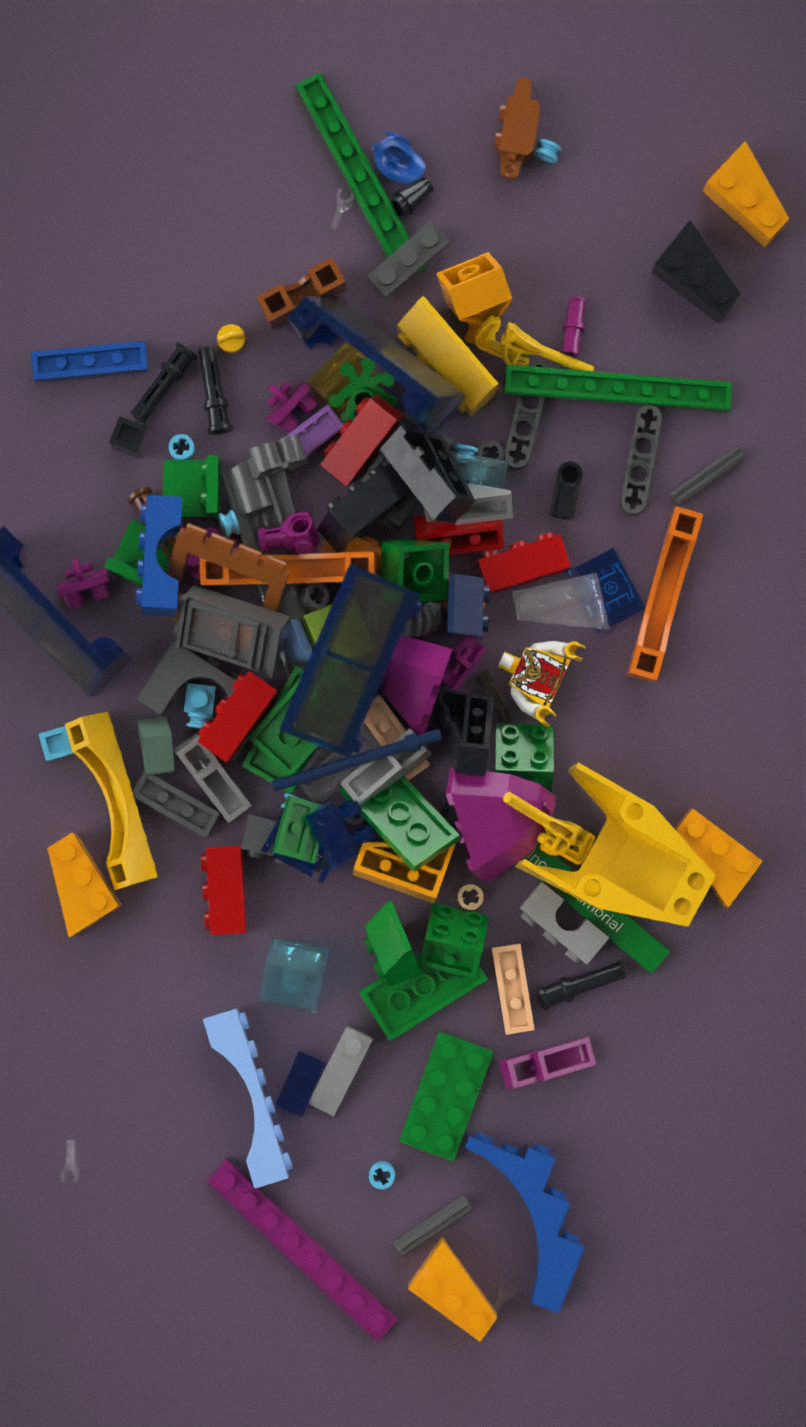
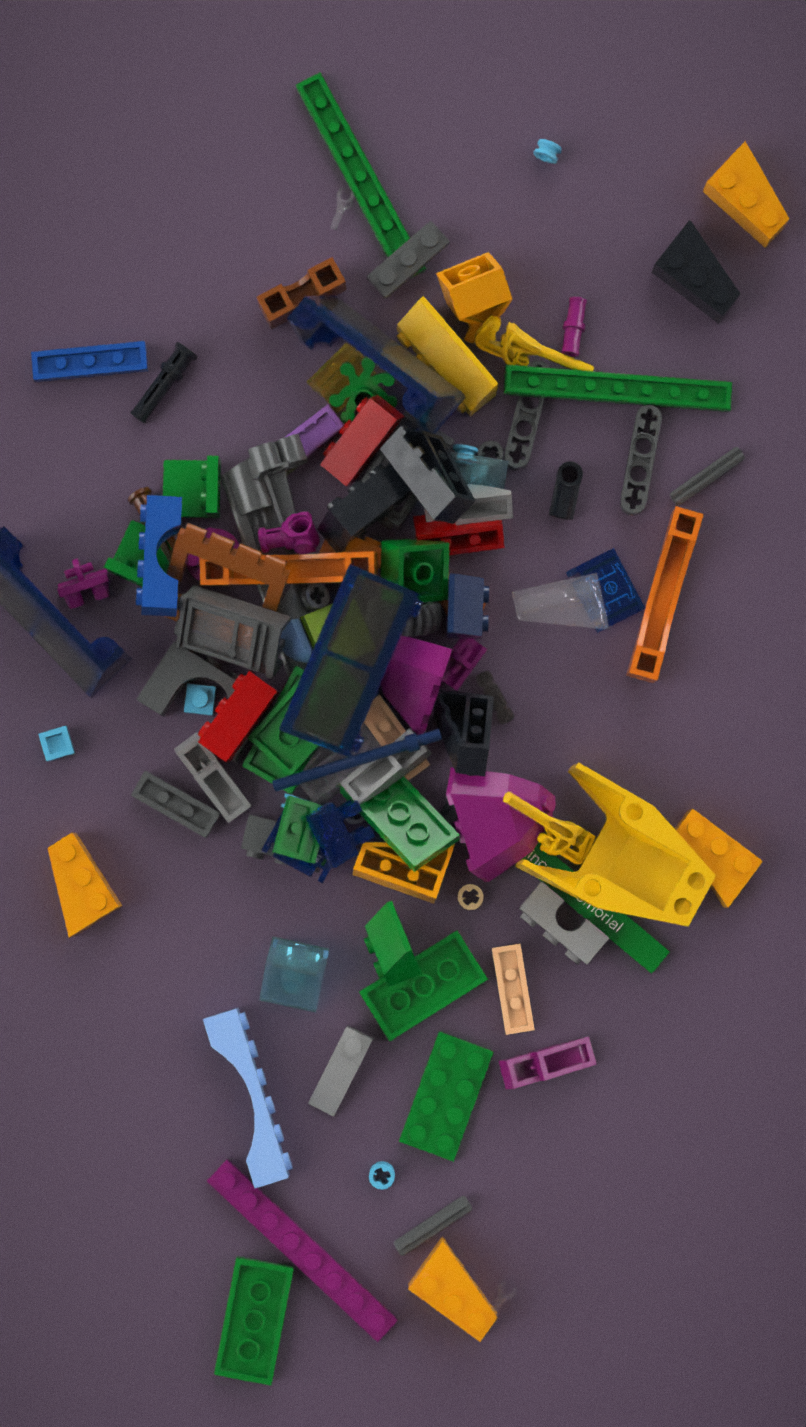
clear hand [60,1140,80,1183] -> none
yellow arch [64,711,158,891] -> none
black panel [109,416,147,459] -> none
sand green slope [137,716,175,776] -> none
medium azure bush [168,434,195,460] -> none
medium azure bush [186,712,214,729] -> none
black pin [198,346,233,435] -> none
red brick [201,846,247,935] -> none
yellow tile [217,324,246,354] -> none
medium azure bush [218,510,240,538] -> none
magenta hips [265,382,317,433] -> none
clear blue plate [275,1051,325,1116] -> none
blue hat [371,131,425,184] -> none
black cone [391,177,434,217] -> none
green bracket [418,903,489,978] -> none
blue arch [465,1132,585,1314] -> none
red brick [477,532,571,596] -> none
dark orange hinge [494,76,541,180] -> none
green bracket [495,723,554,792] -> none
torso [498,641,586,727] -> none
black pin [536,961,626,1011] -> none
none -> green plate [214,1256,294,1386]

